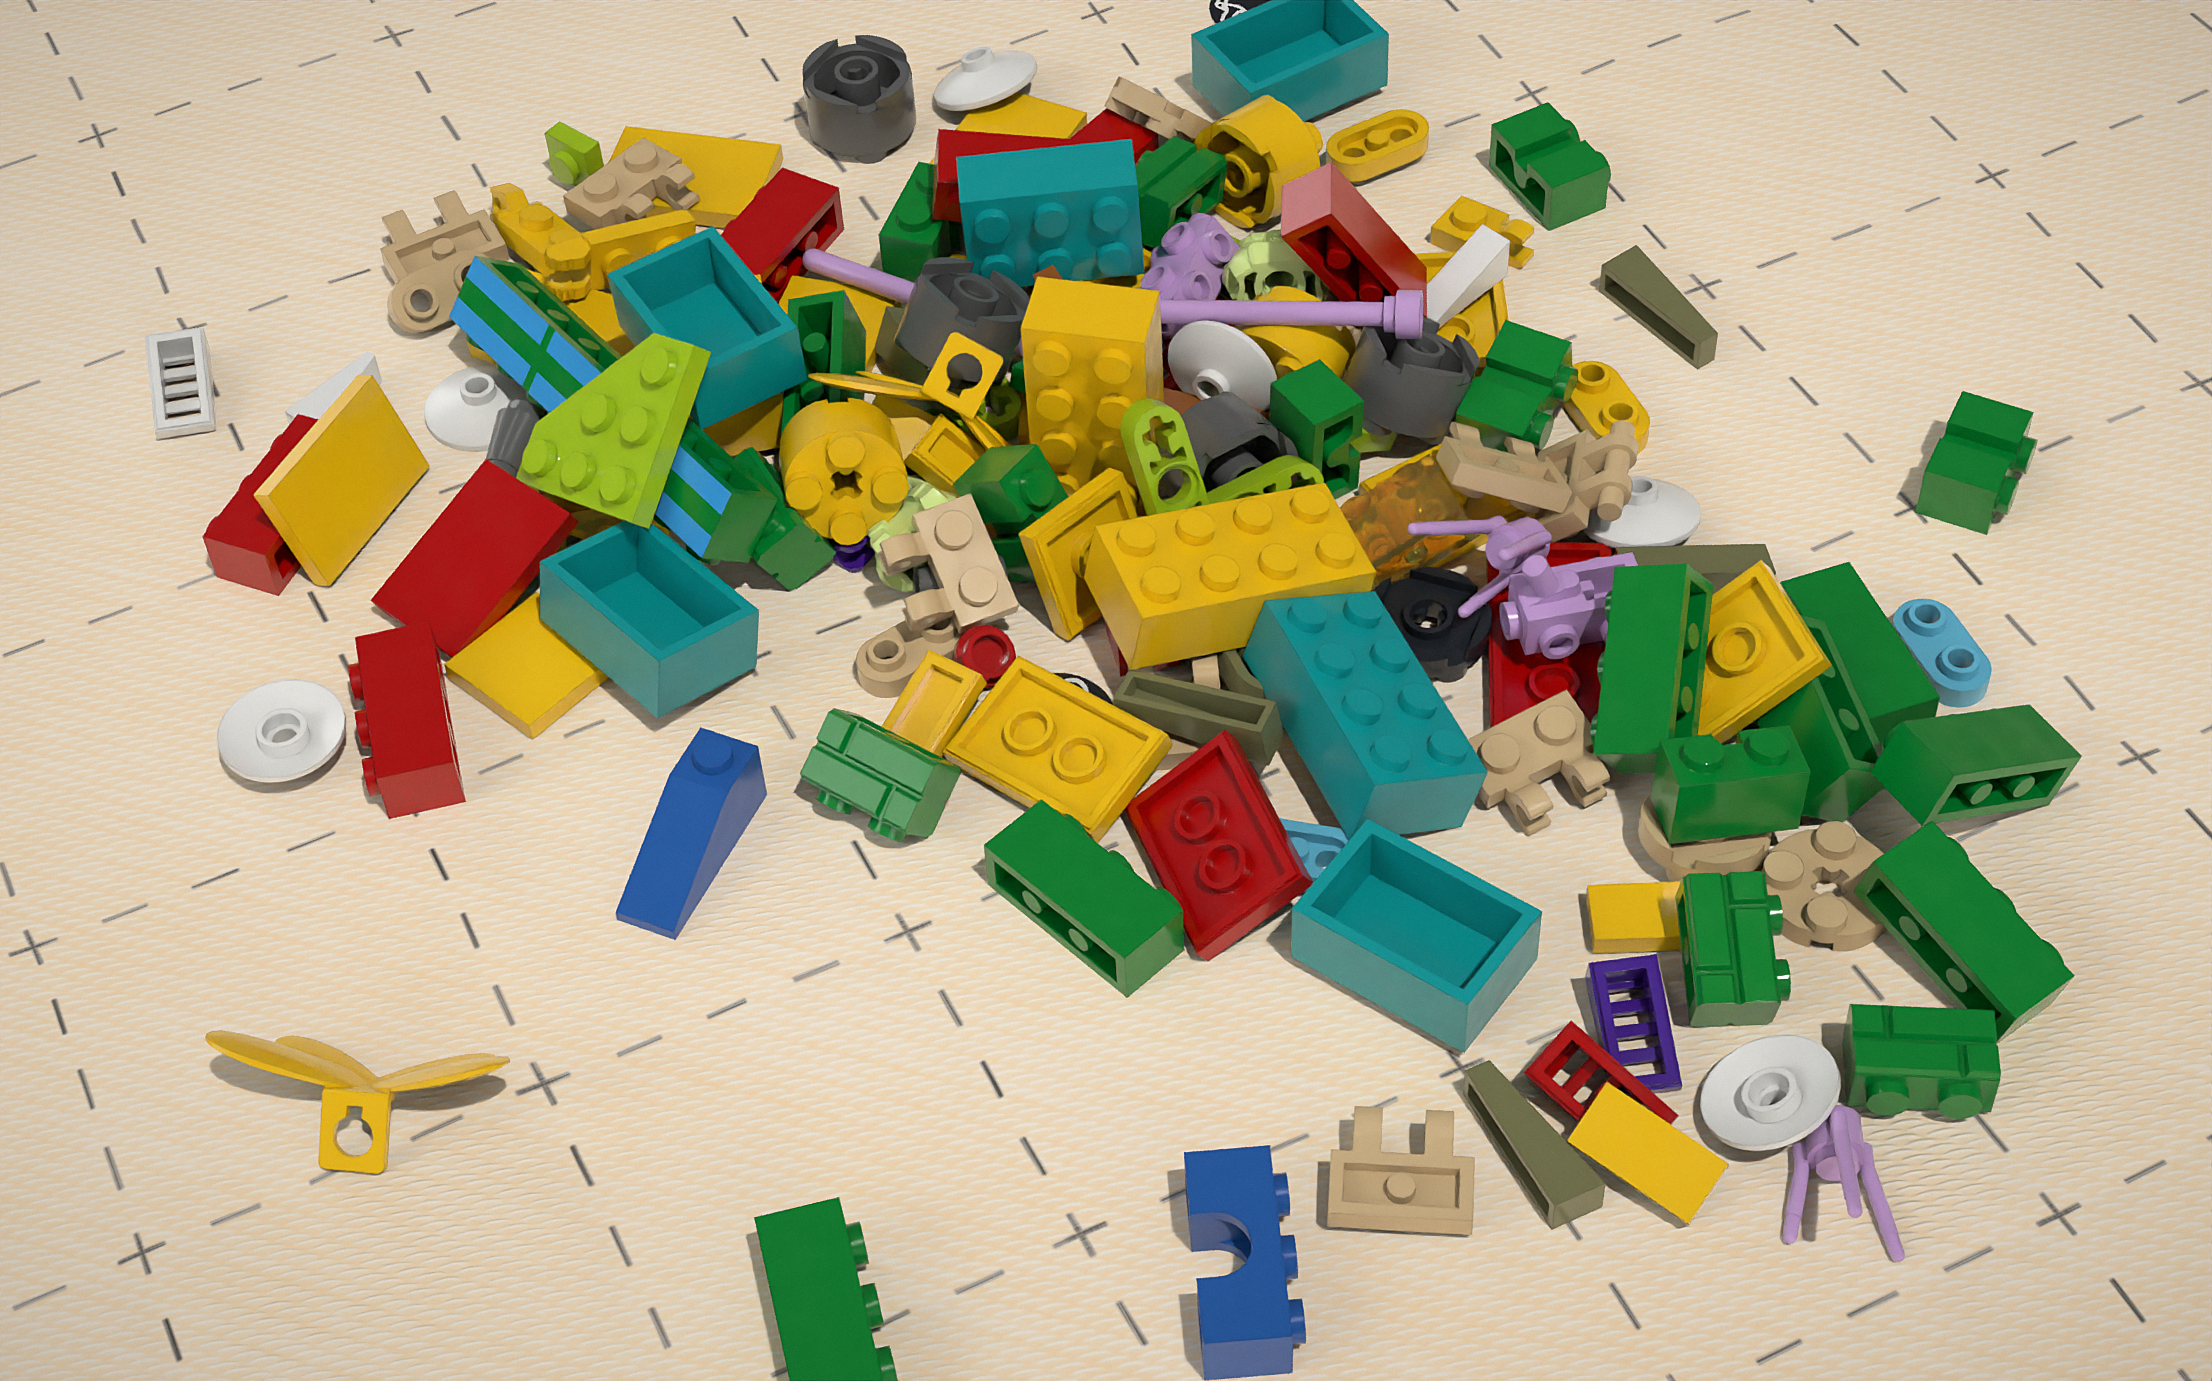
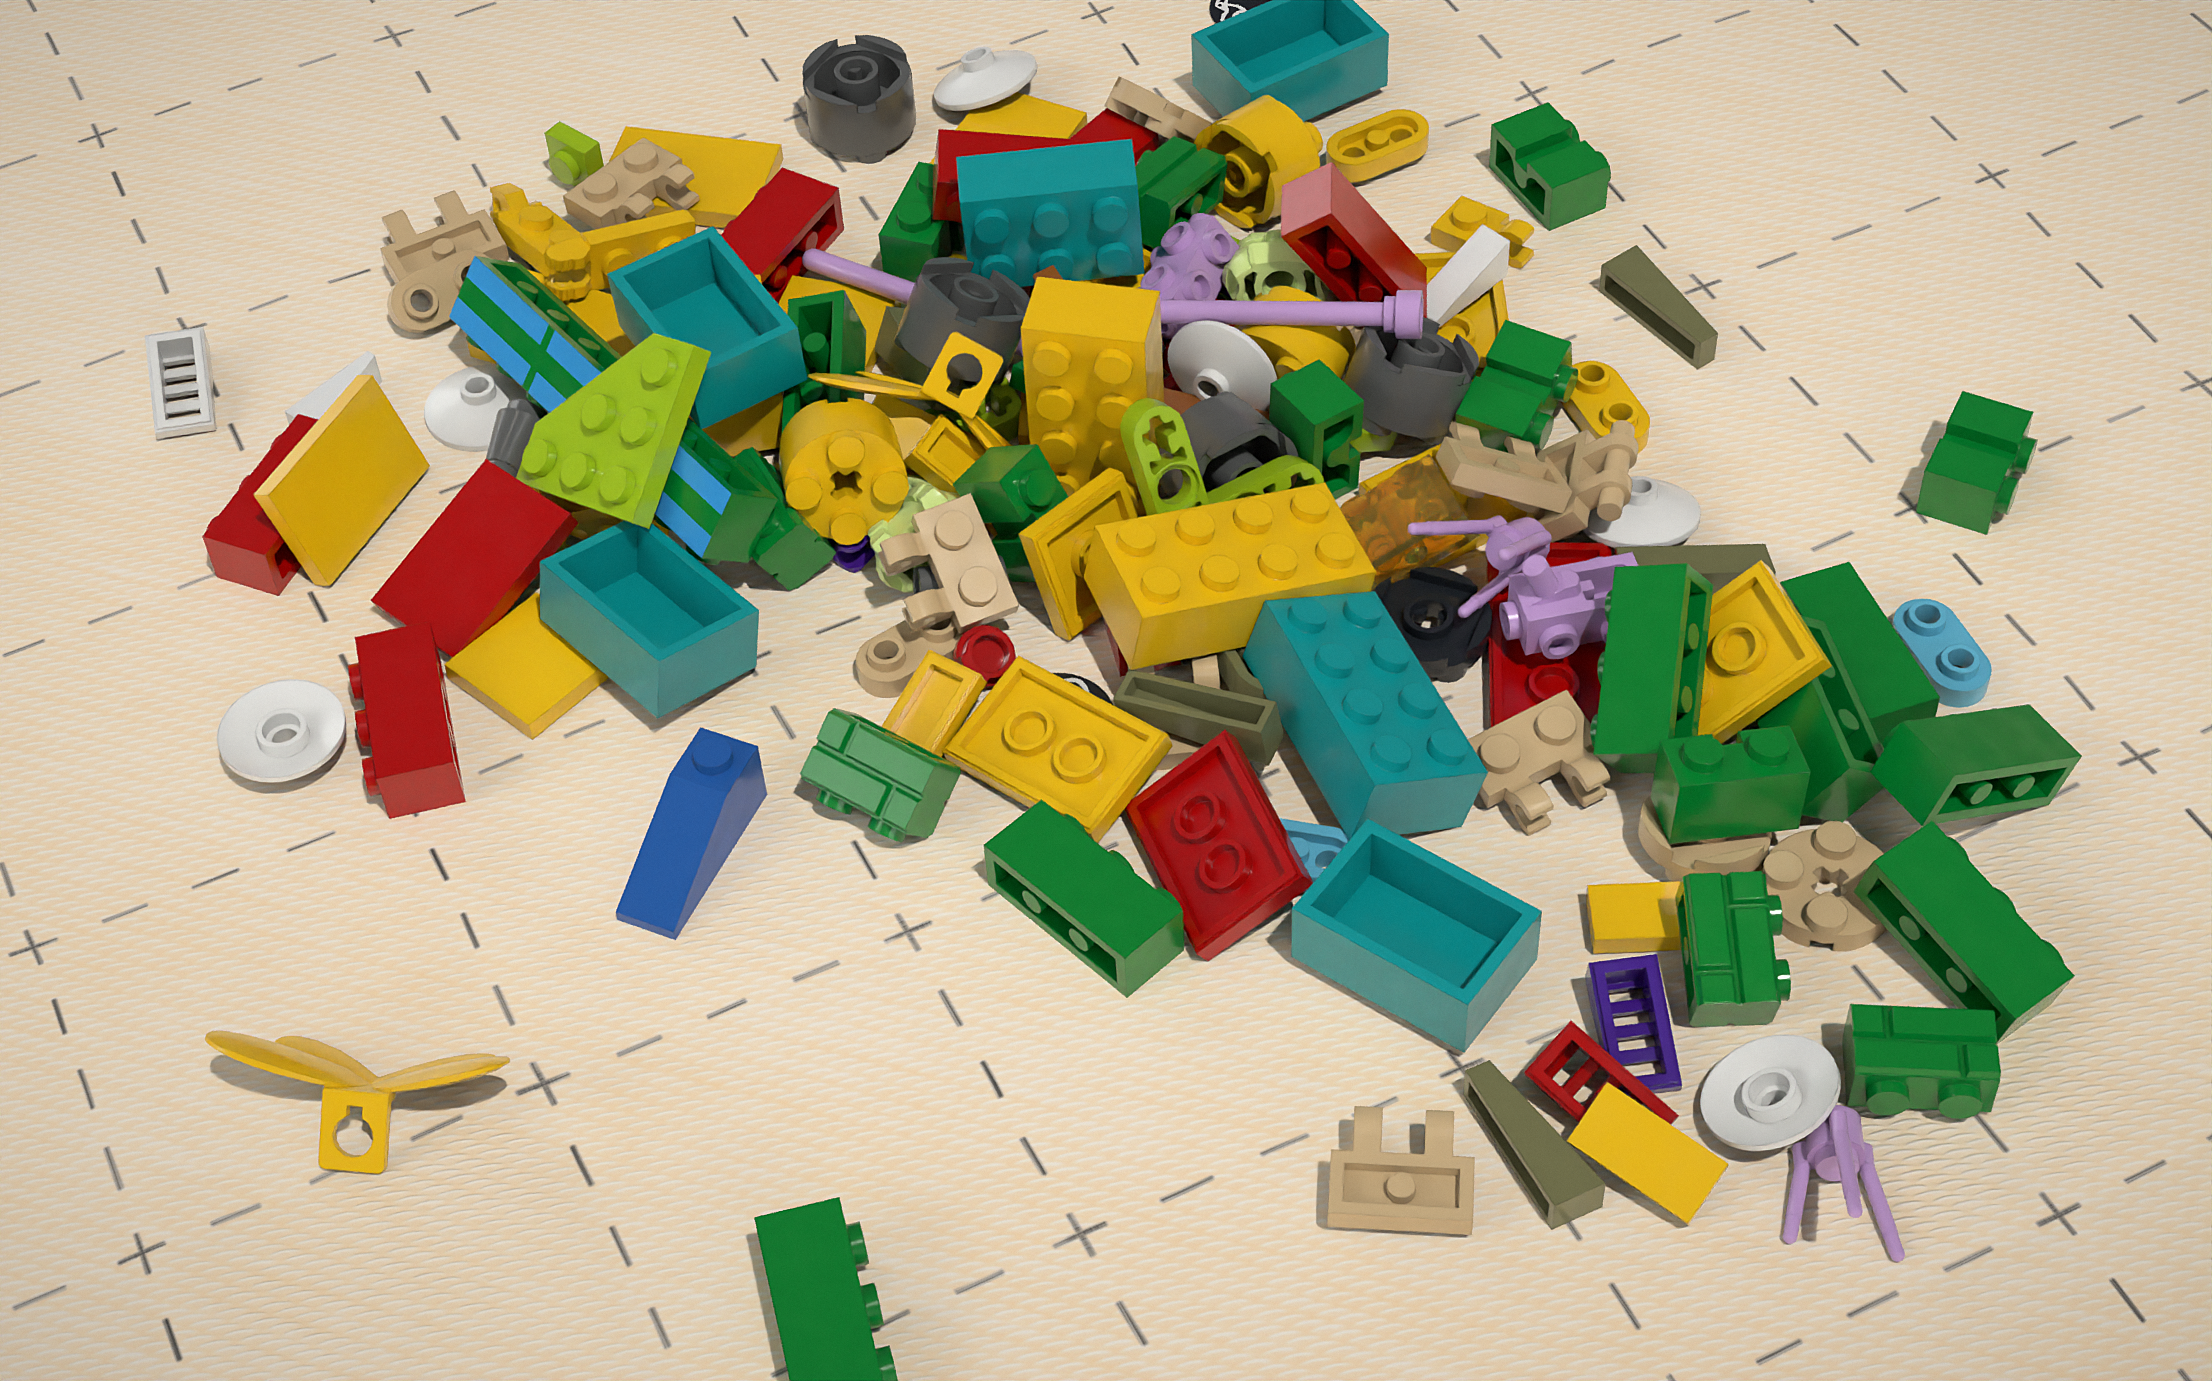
blue arch [1184,1145,1306,1381] -> none

